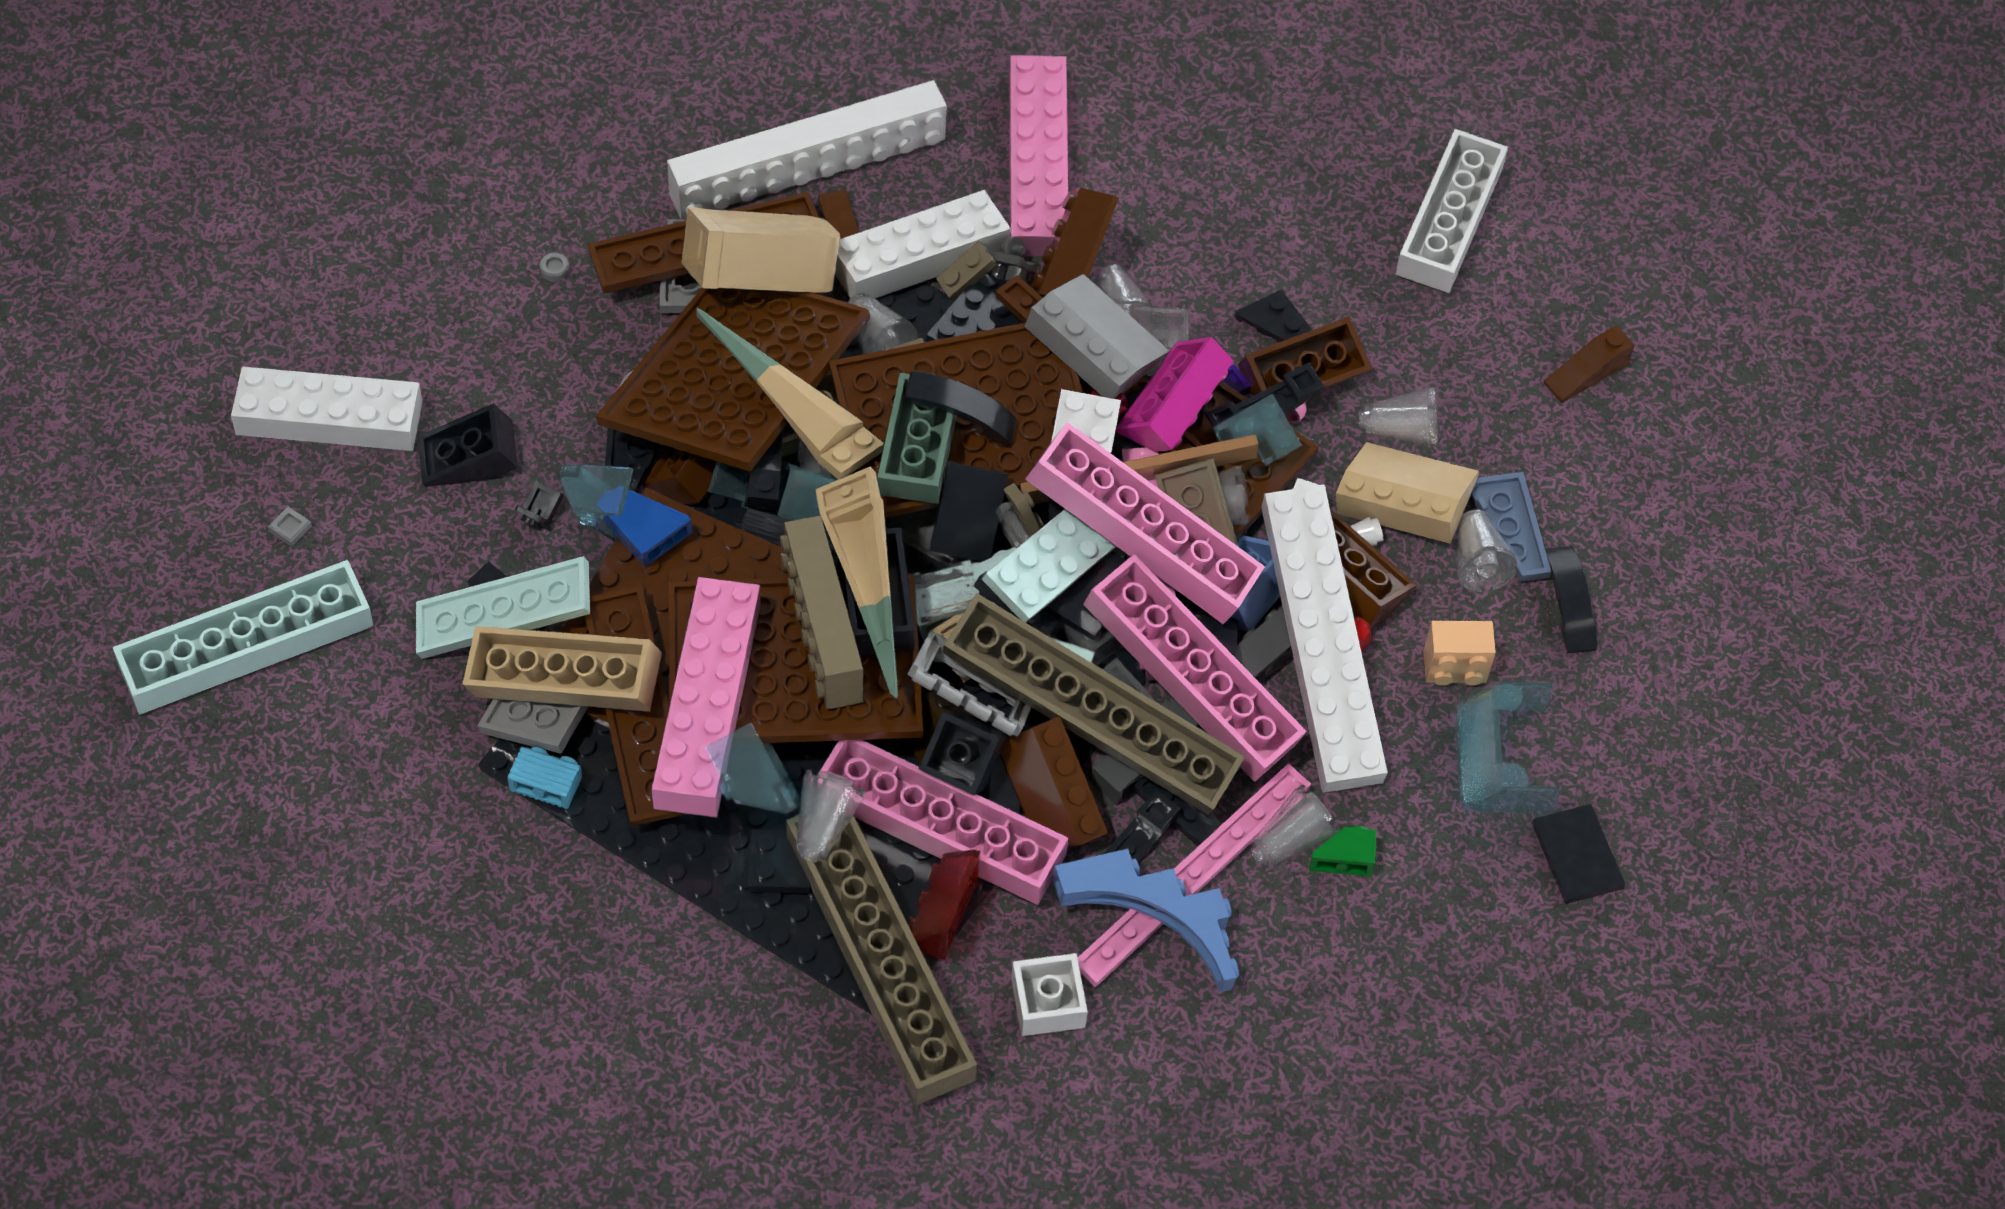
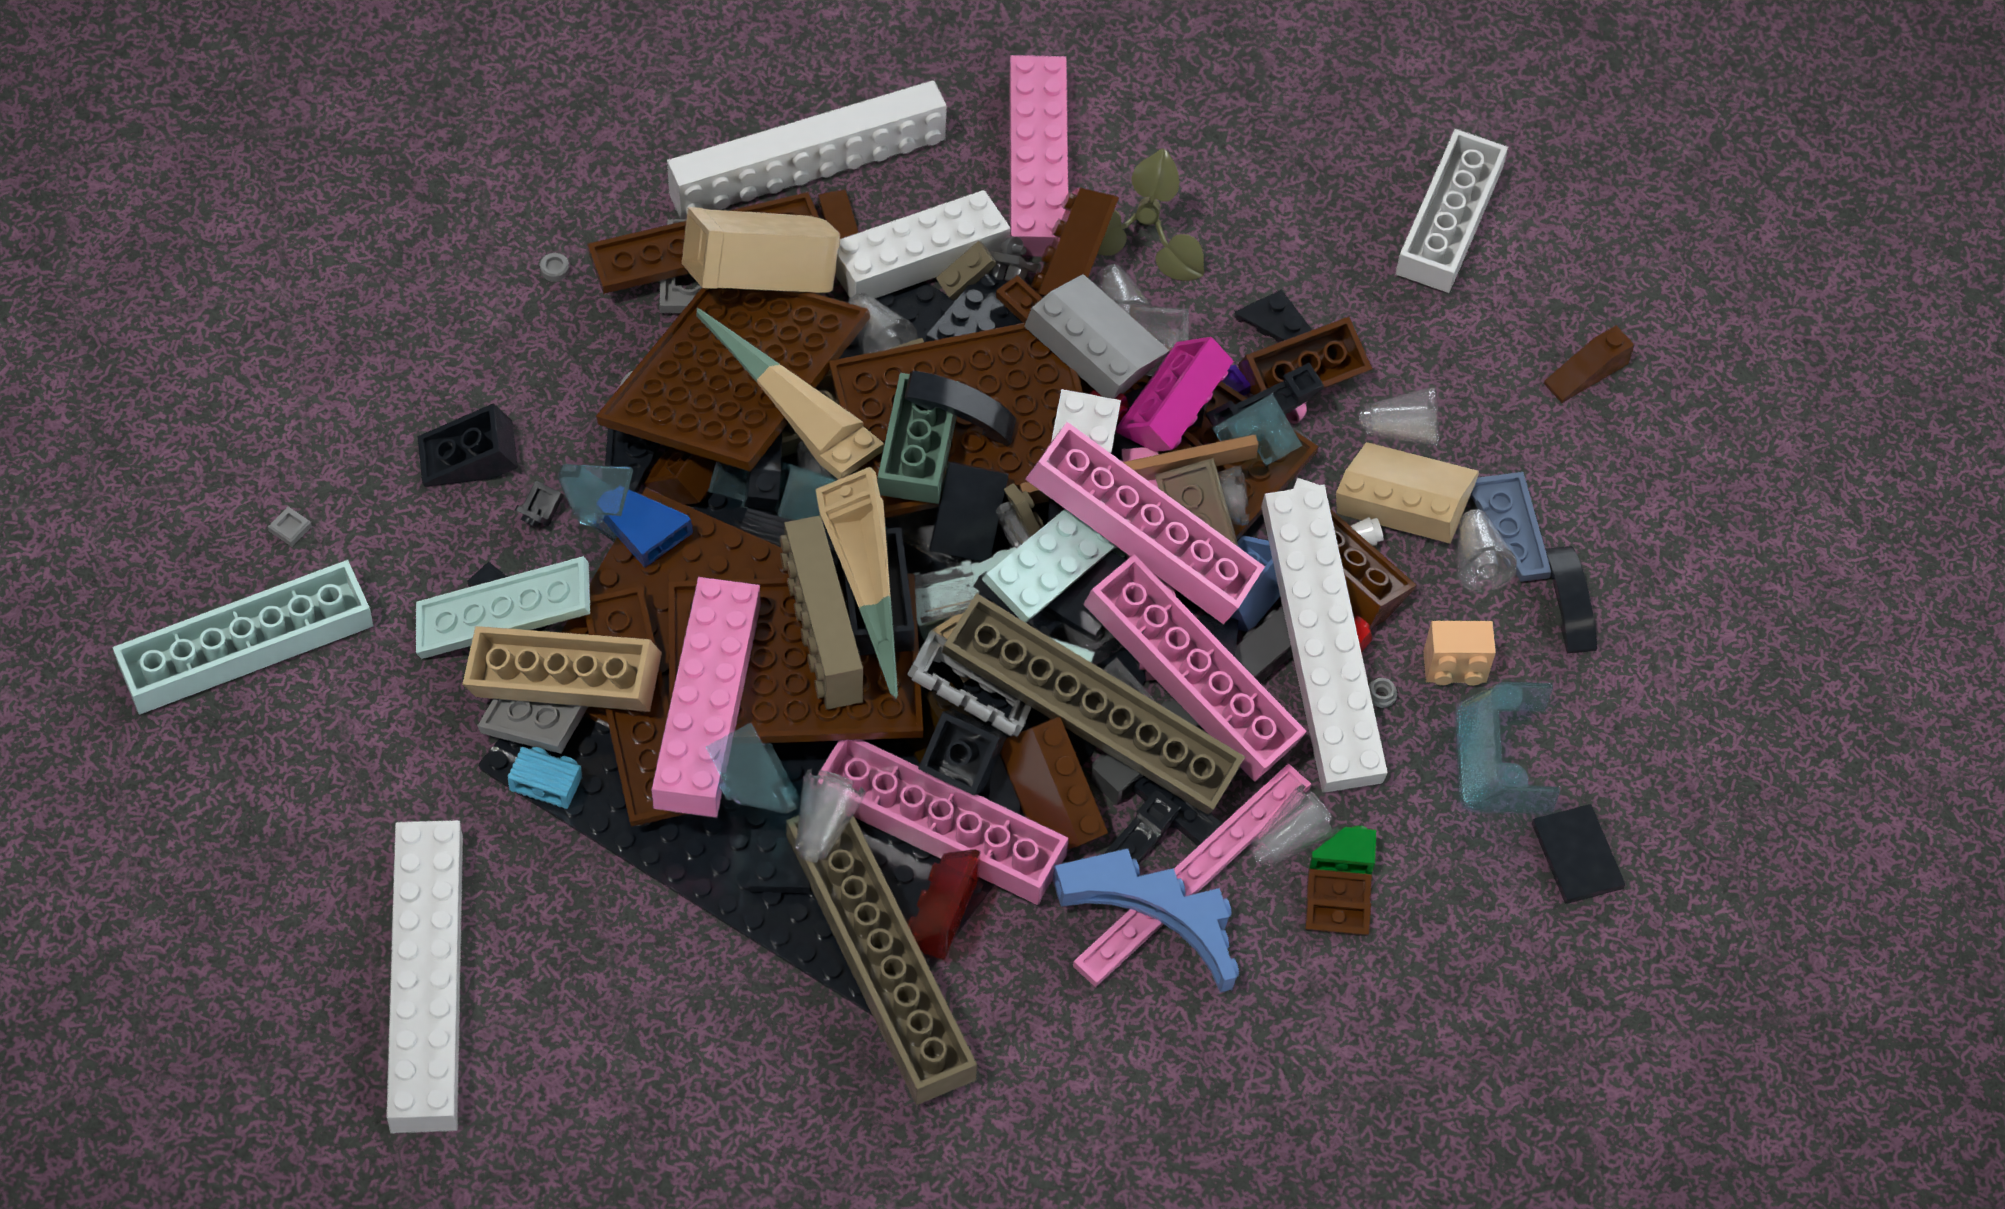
white brick [231,367,422,451] -> none
white brick [1011,953,1088,1036] -> none
none -> white brick [387,820,463,1133]
none -> olive plant [1097,148,1205,281]
none -> reddish brown slope [1305,869,1372,936]
none -> light grey plate [1369,678,1397,708]

